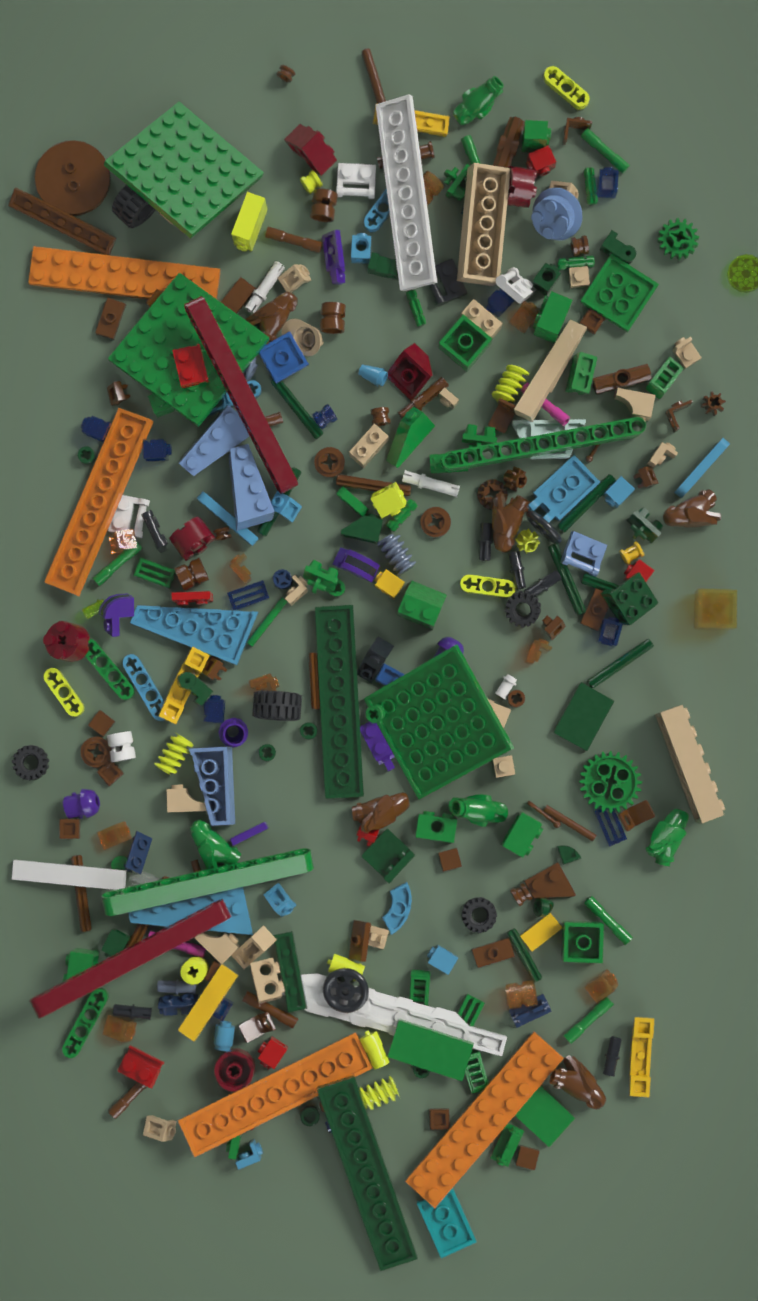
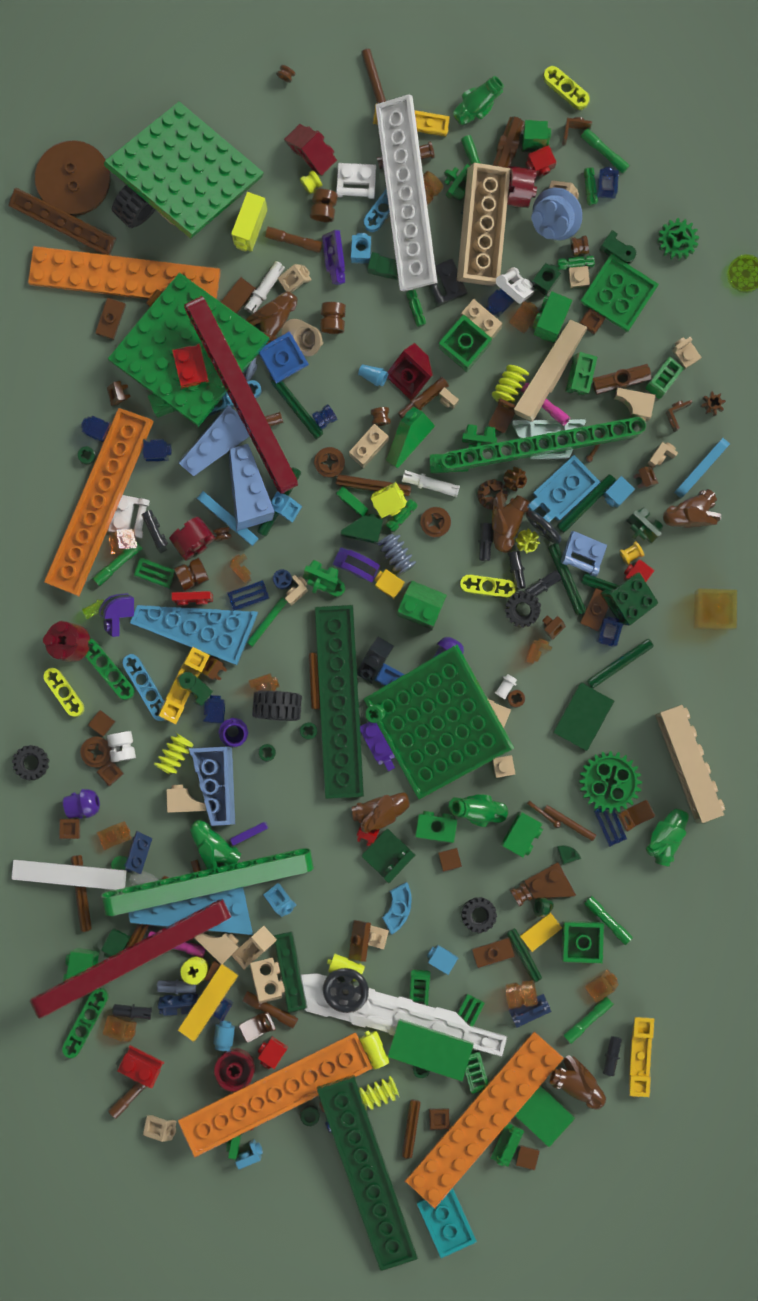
none -> reddish brown axle [402,1099,421,1159]

